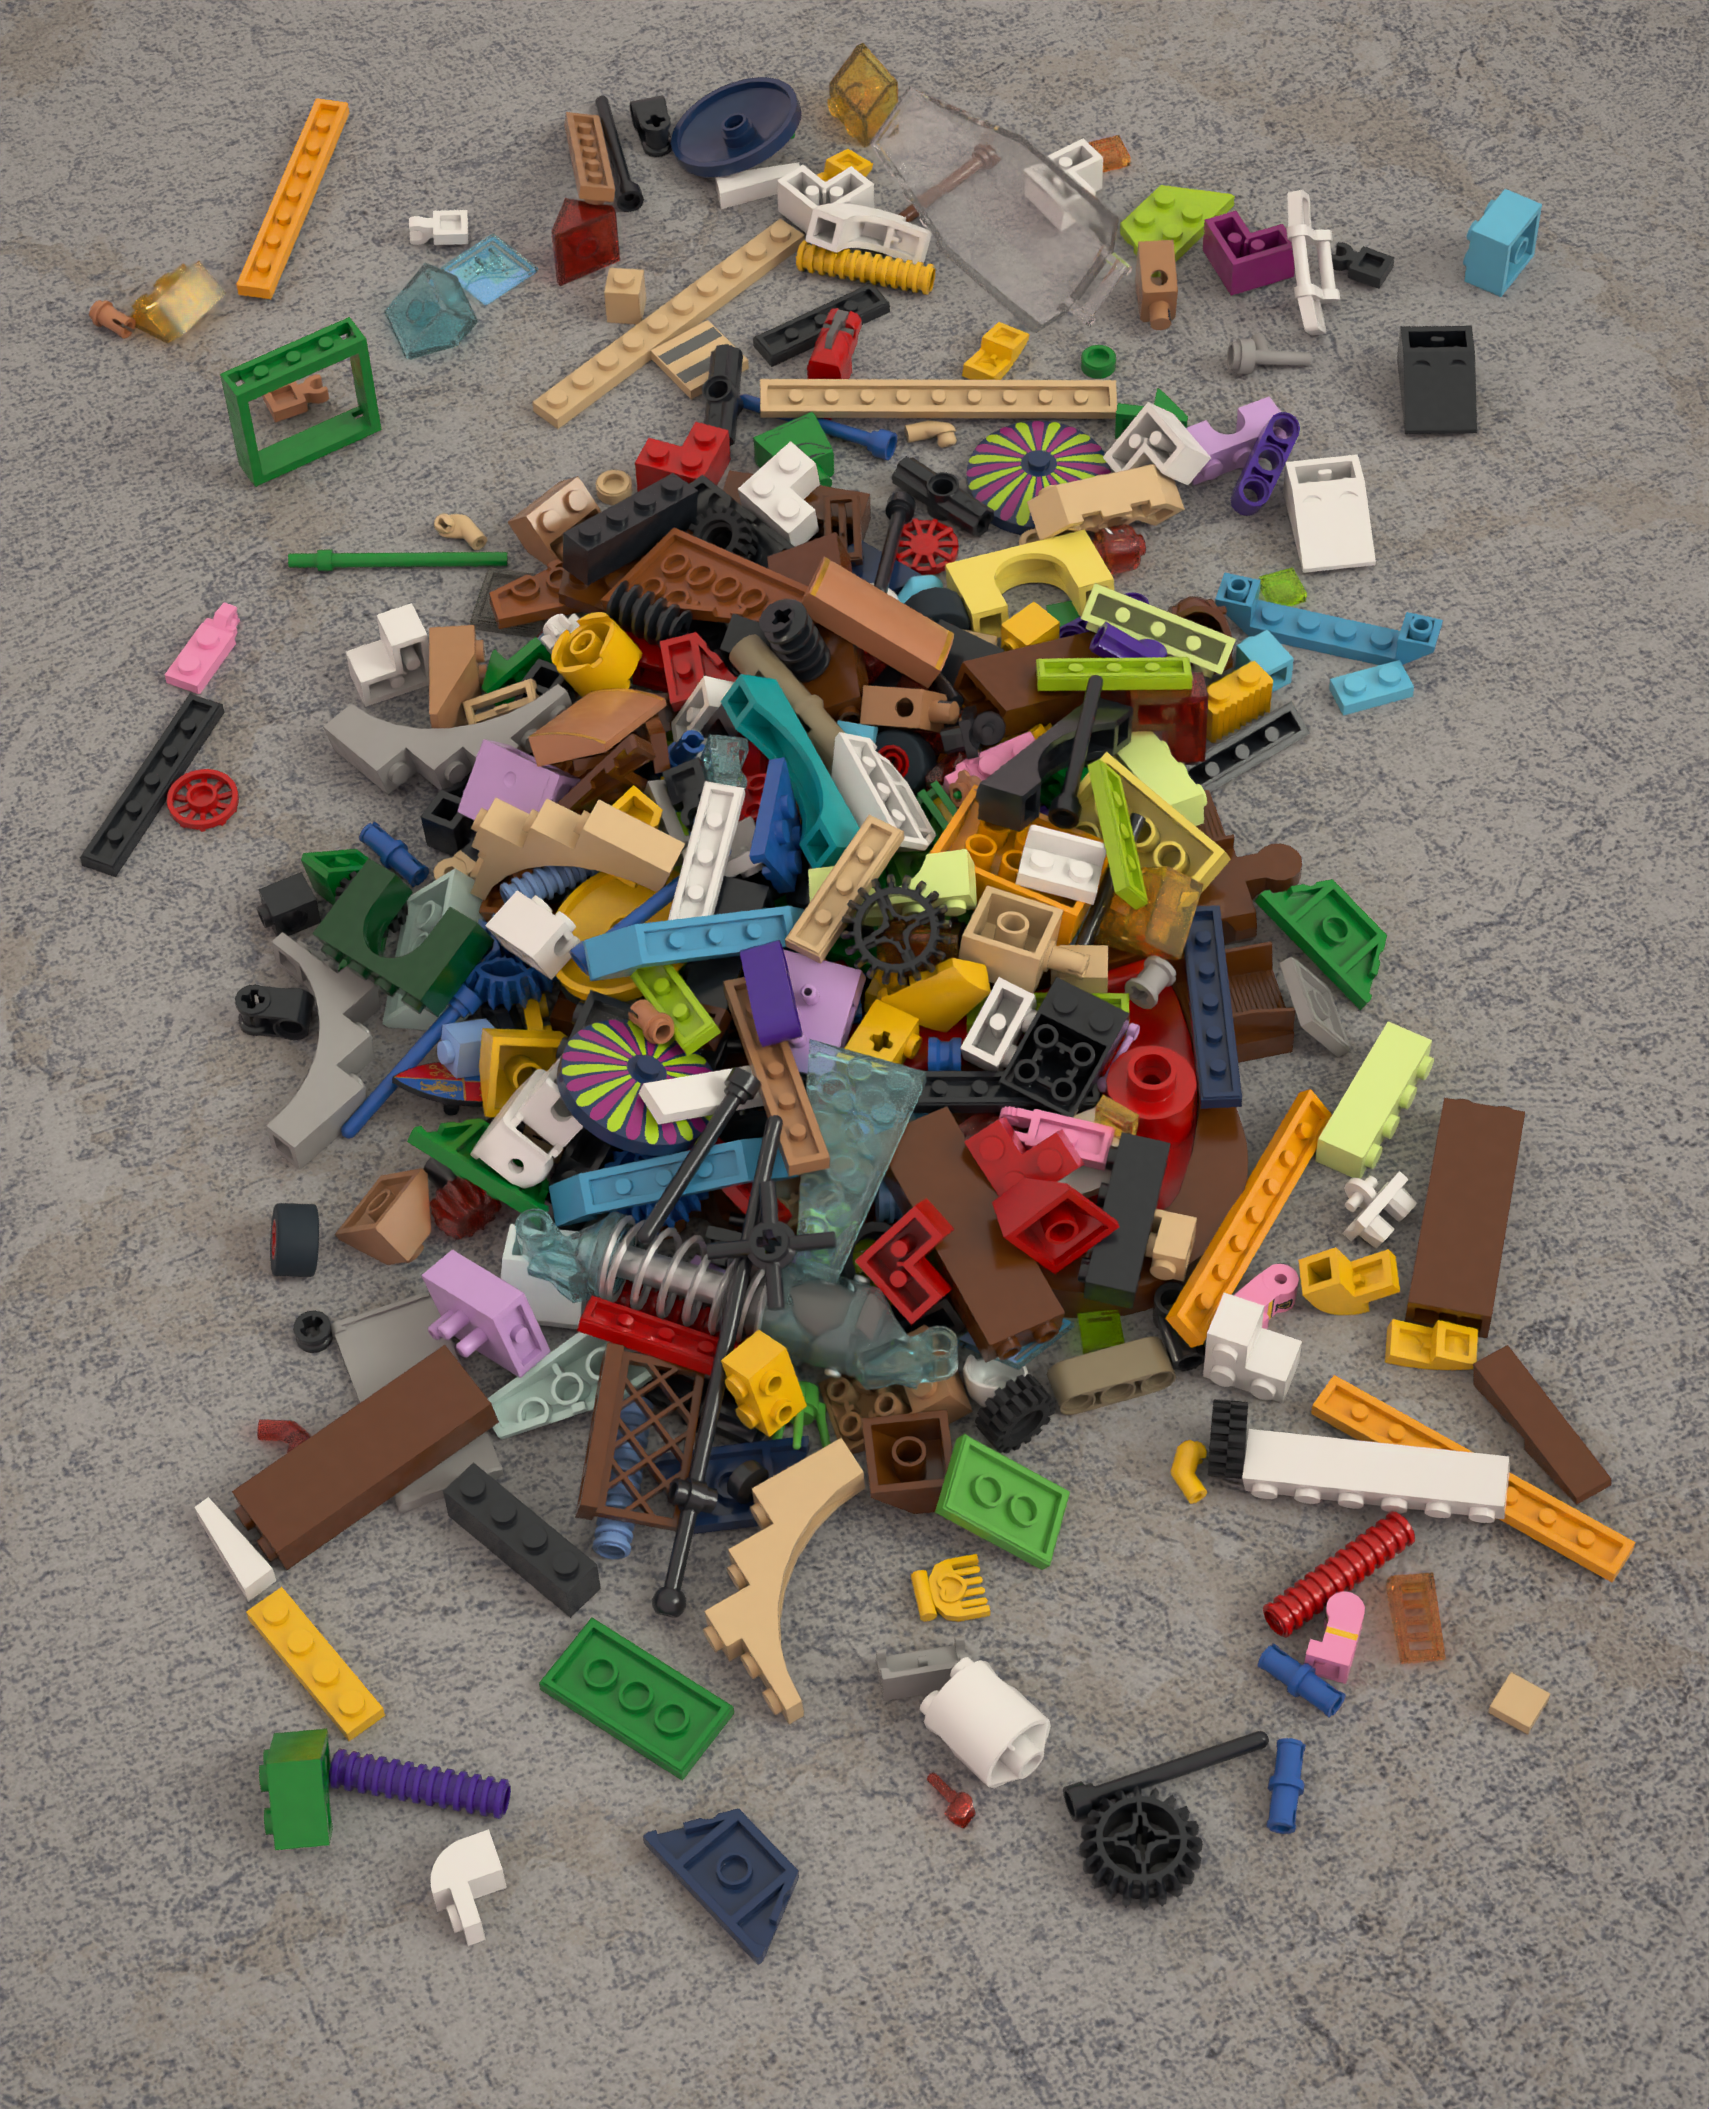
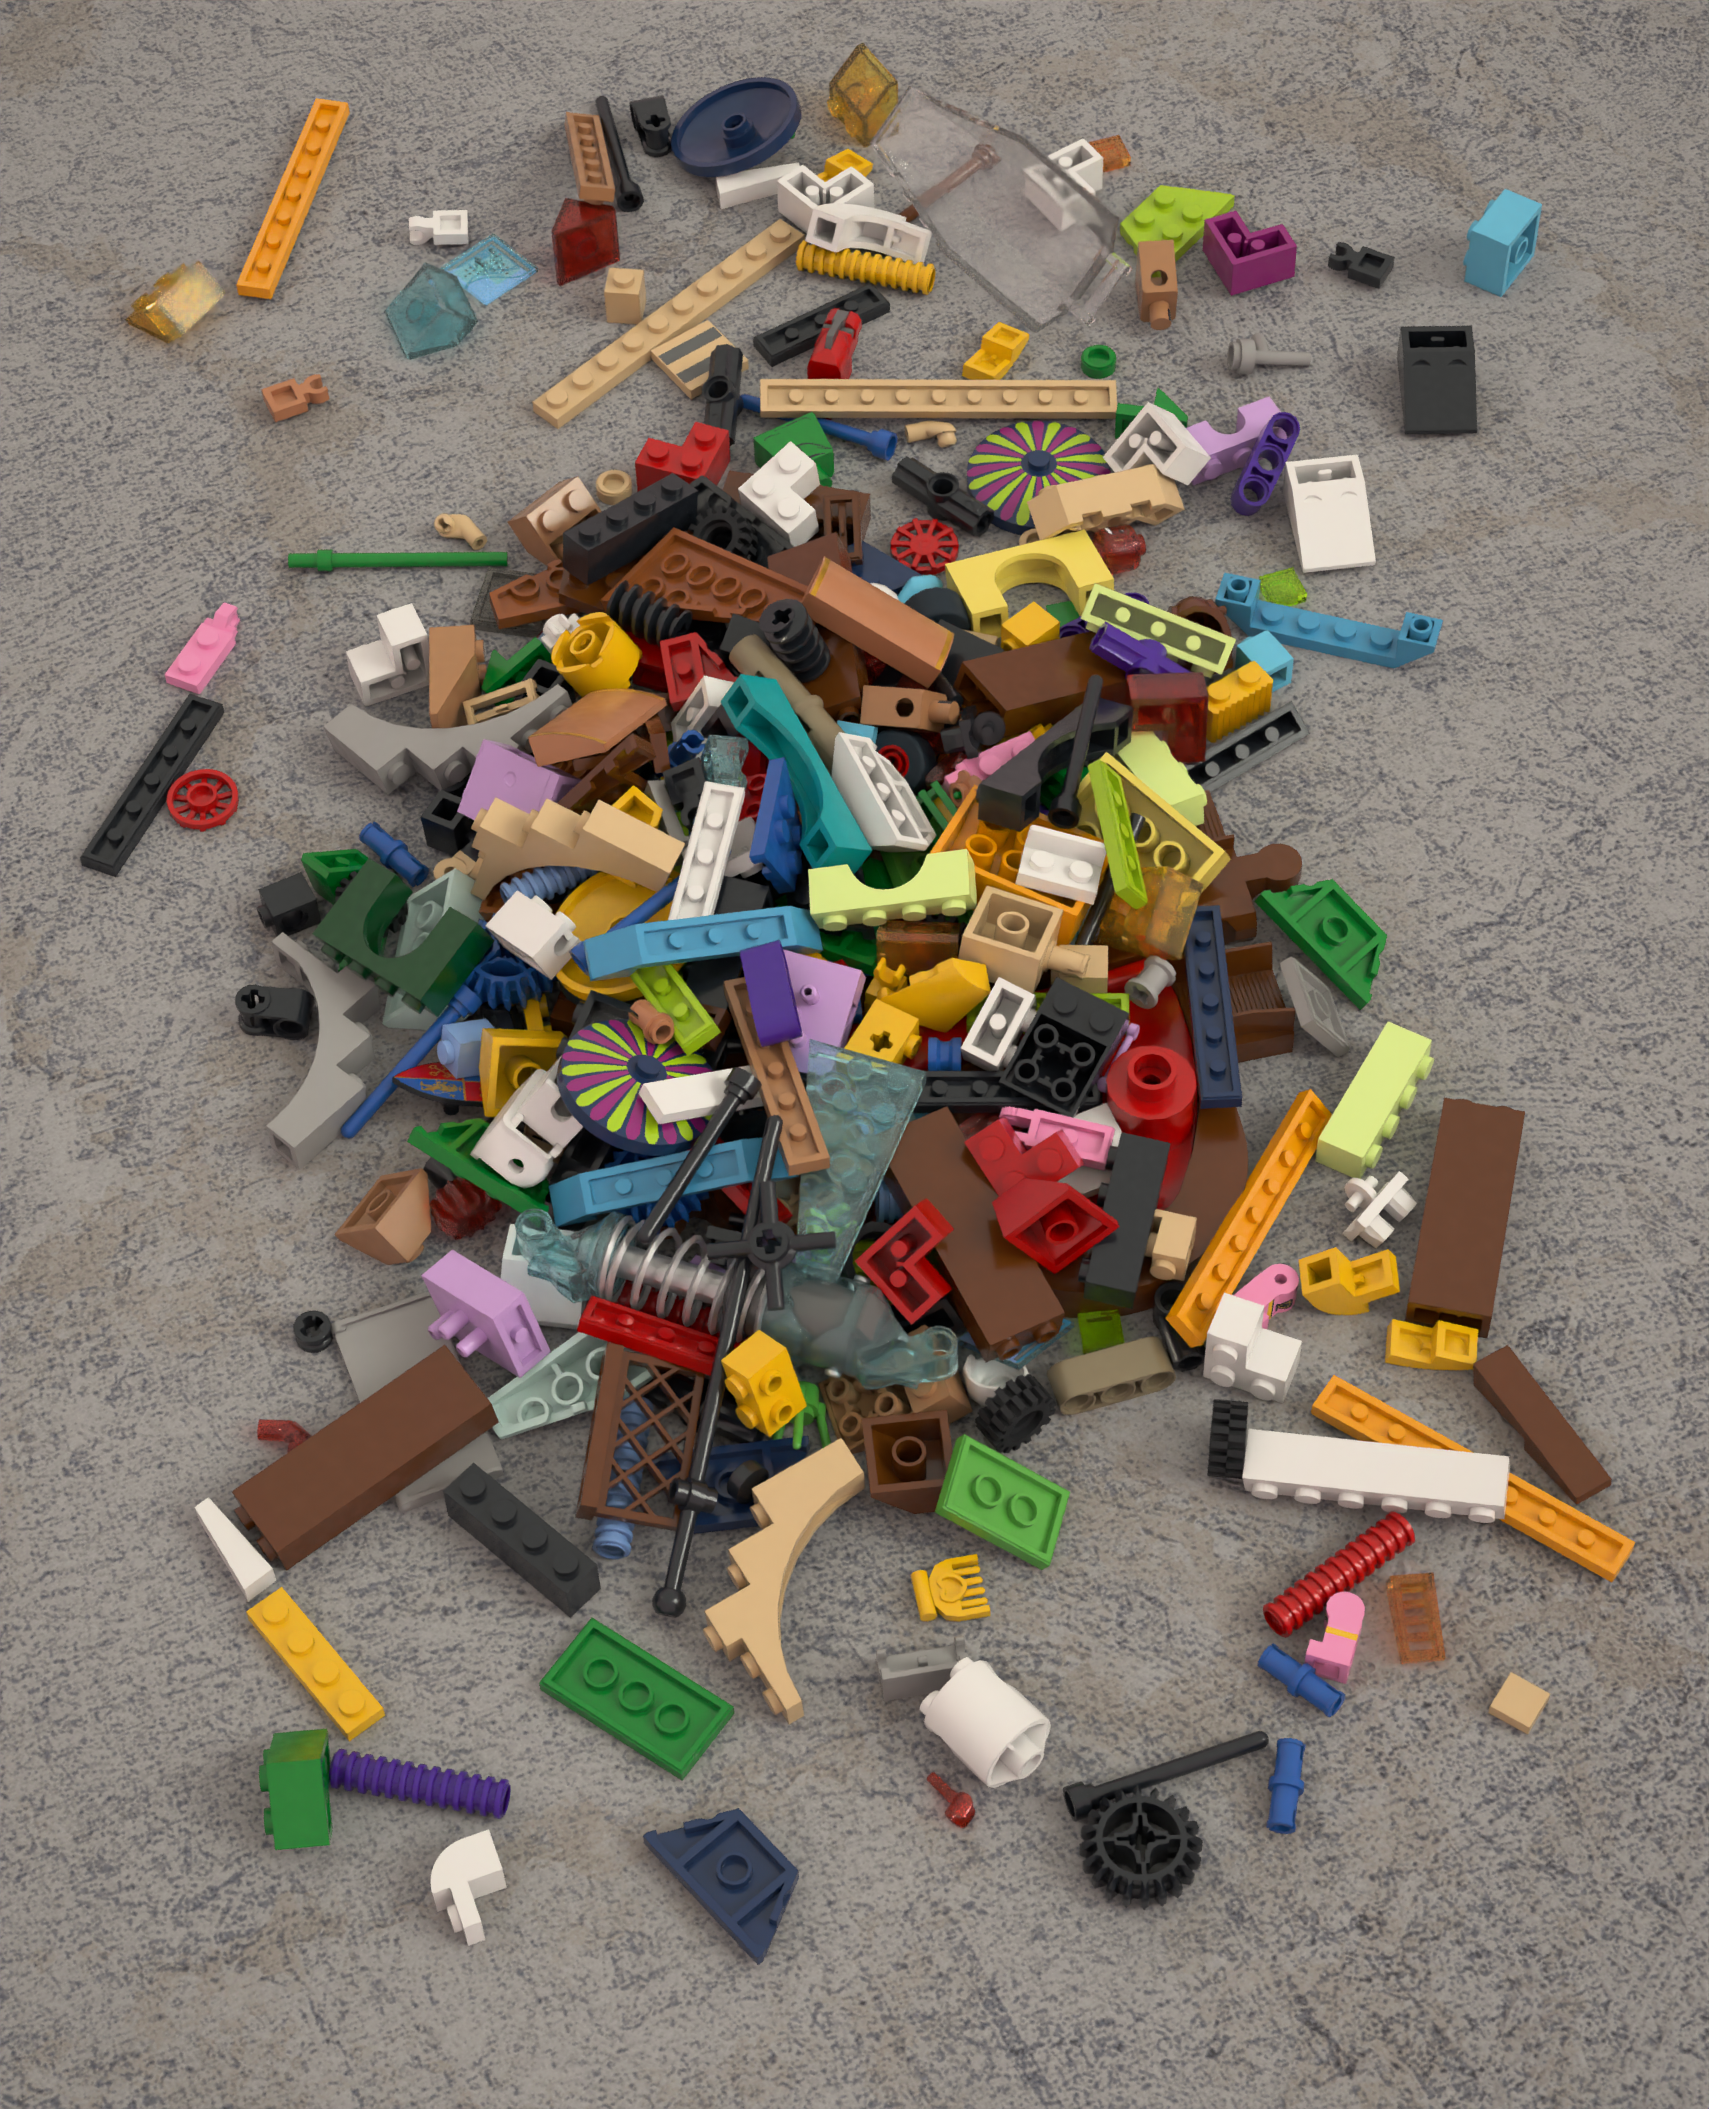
nougat pin [89,300,136,339] -> none
green window [220,317,382,487] -> none
black wheel [270,1203,319,1277] -> none
tan tile [785,815,905,964] -> none
black gear [841,874,952,986] -> none
black piece [874,492,916,593] -> none
lime tile [1036,657,1193,691] -> none
clear yellow tile [1094,1095,1139,1140] -> none
yellow arm [1171,1440,1207,1504] -> none
white bar [1286,190,1340,336] -> none
medium azure plate [1329,660,1414,716] -> none

